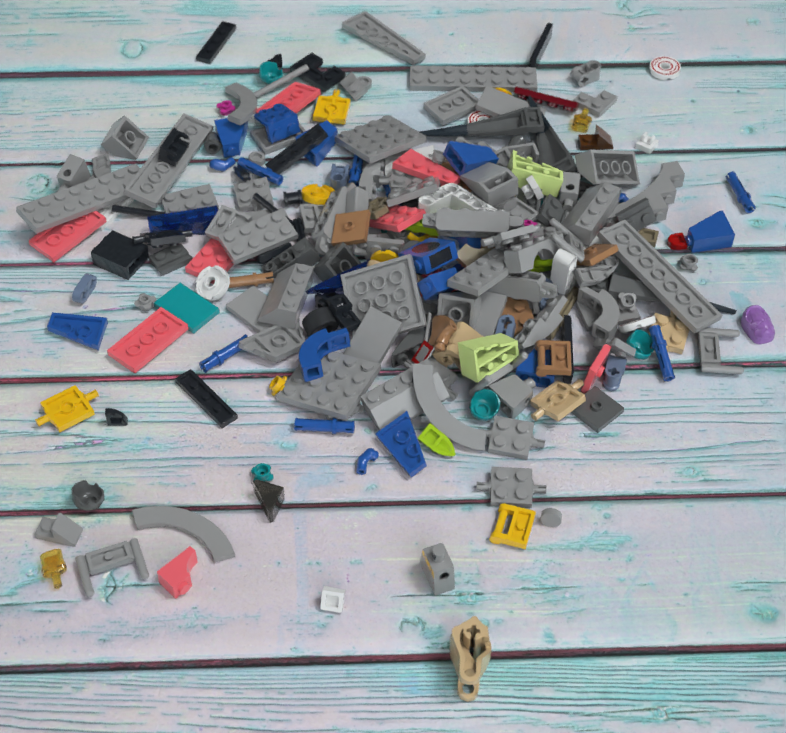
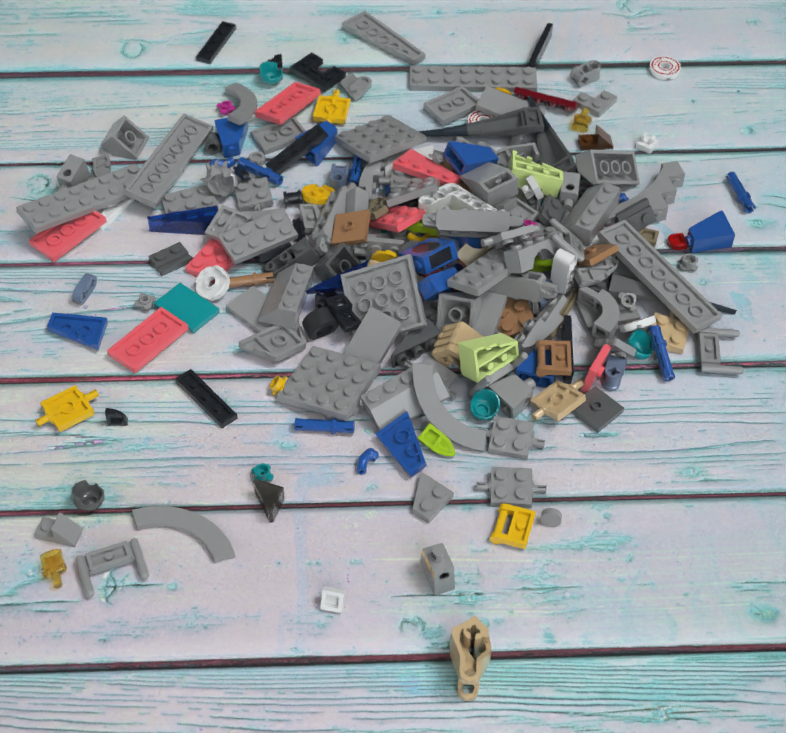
black brick [91,230,149,280] -> none
black bar [112,205,165,219] -> none
black plate [132,229,193,248] -> none
coral arch [157,546,198,599] -> none
black hinge [158,128,189,166] -> none
blue pin [199,334,248,373] -> none
black bar [253,193,294,226] -> none
light grey bar [254,64,309,98] -> none
blue bracket [254,104,300,143] -> none
blue arch [299,328,351,382] -> none
light grey piece [412,313,435,364] -> none
medium nougat arm [428,315,457,352] -> none
sand blue beam [495,315,516,338] -> none
medium lavender piece [740,305,775,344] -> none
none -> light grey hair [200,160,238,197]
none -> light grey wing [412,472,454,524]

